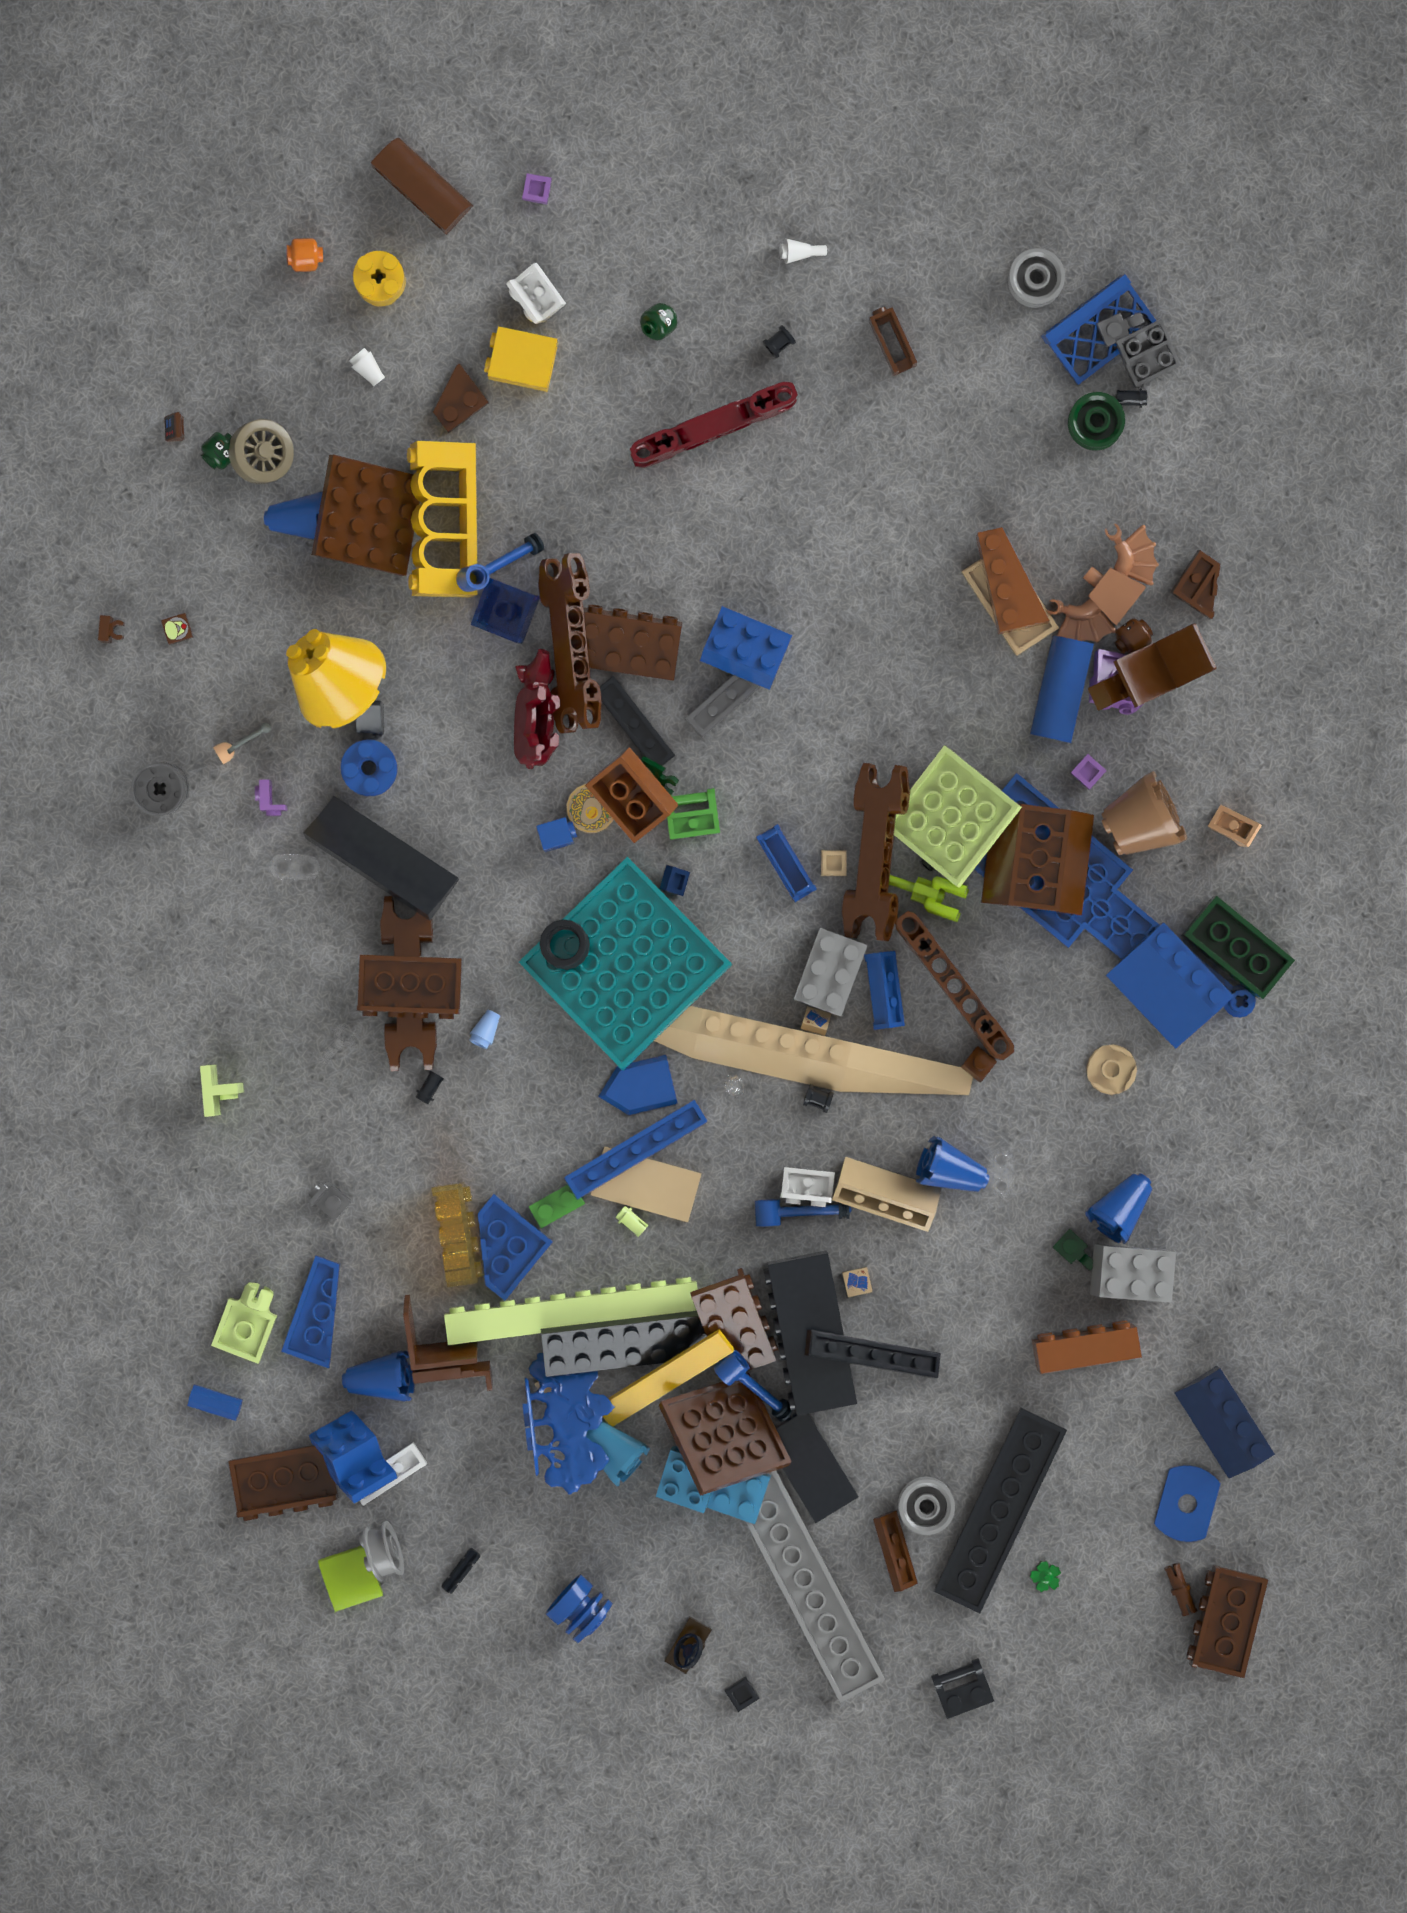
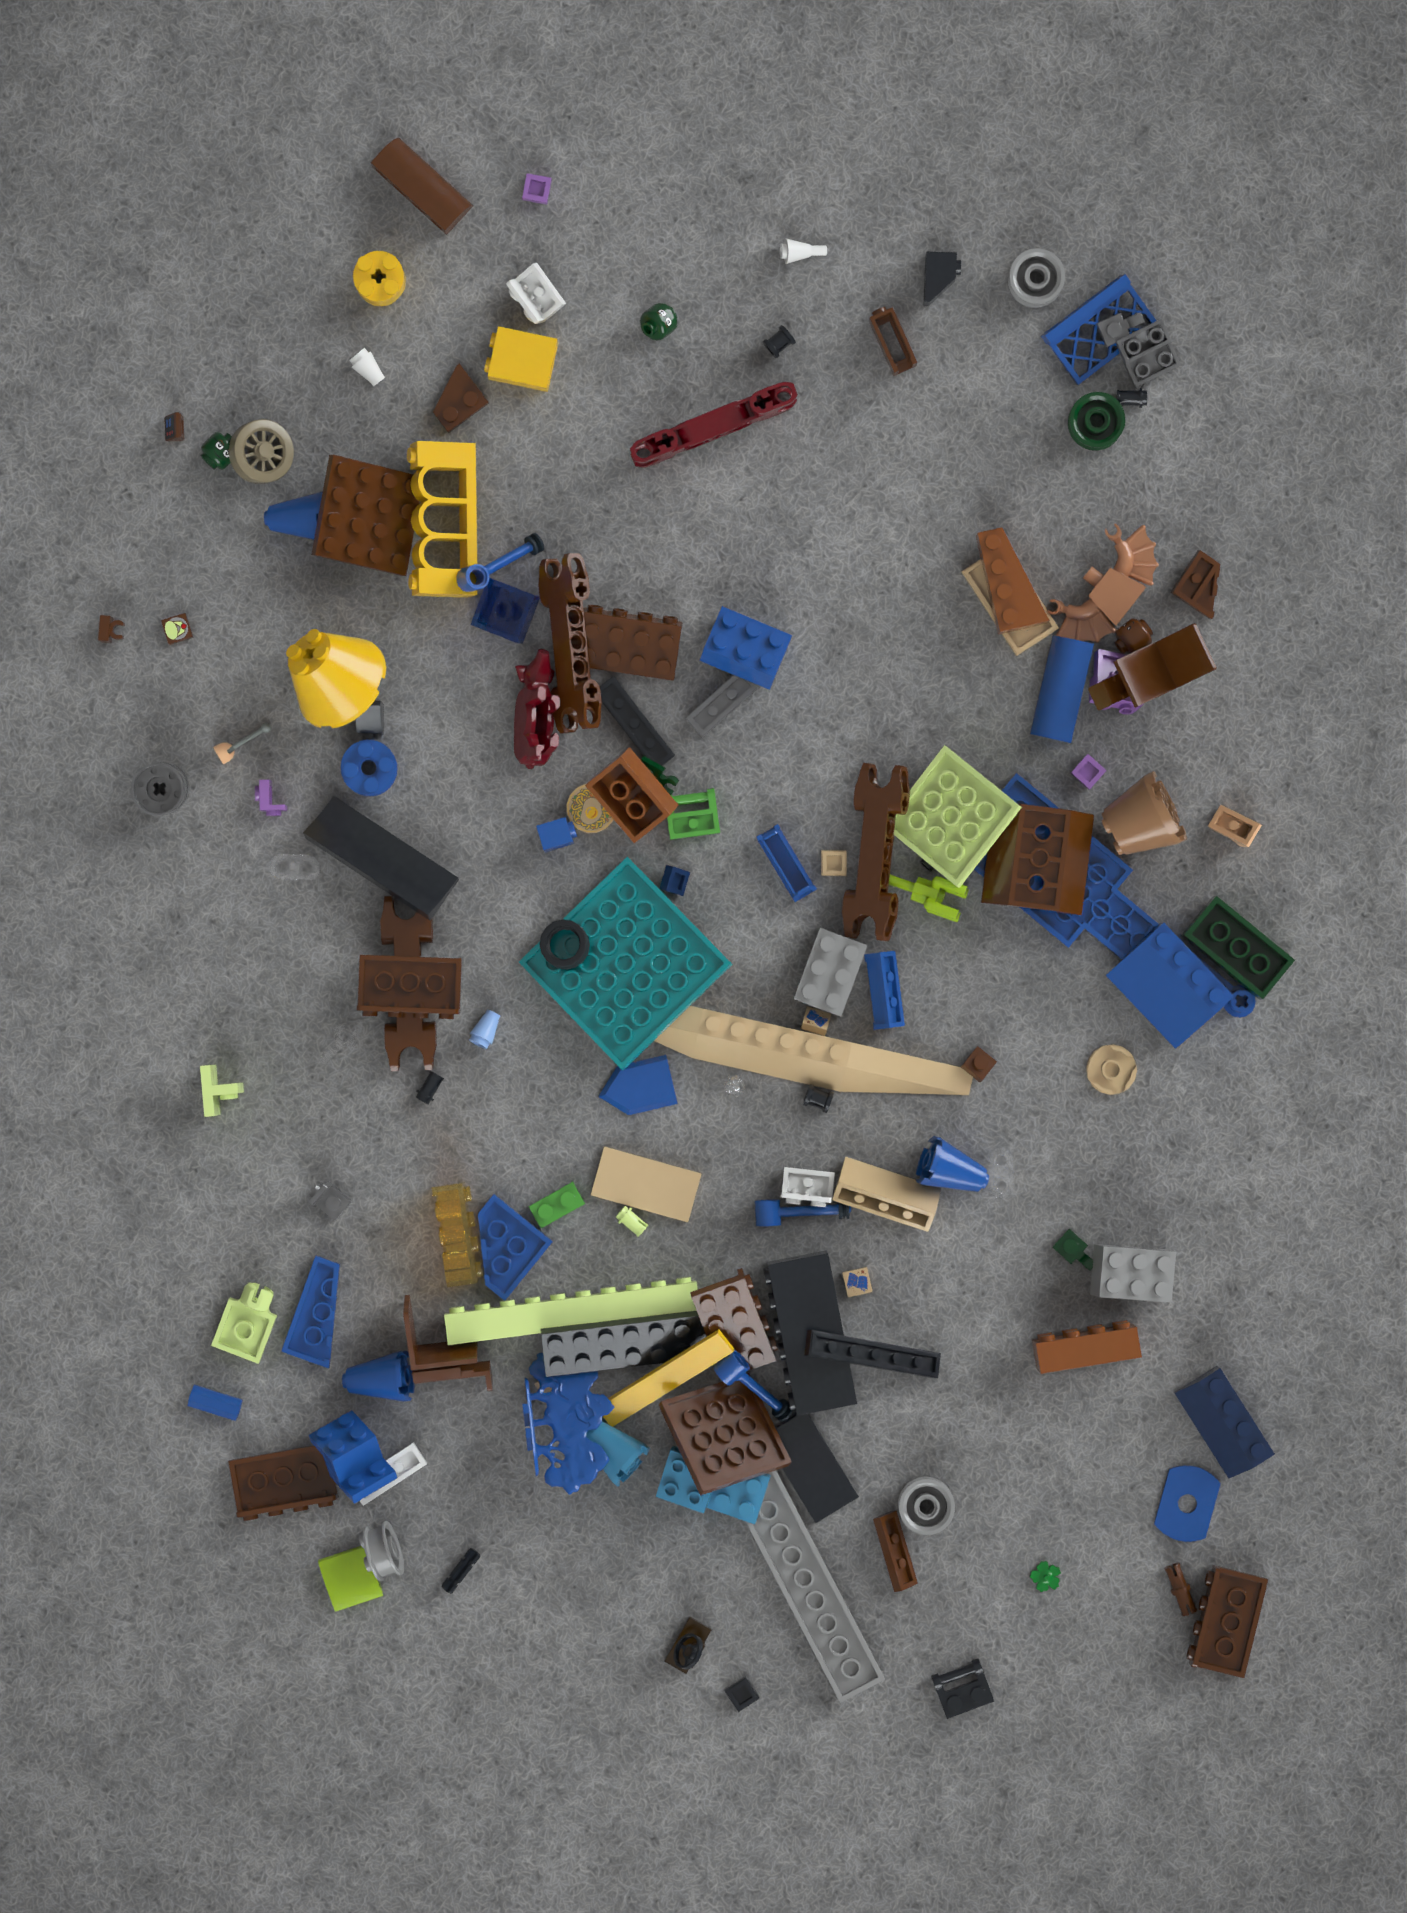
orange head [286,238,323,272] -> none
blue wheel [545,1574,613,1643] -> none
blue plate [564,1100,708,1200] -> none
reddish brown piece [895,911,1014,1060] -> none
black plate [934,1407,1067,1614] -> none
blue cone [1085,1173,1152,1244] -> none
none -> black slope [924,251,961,306]

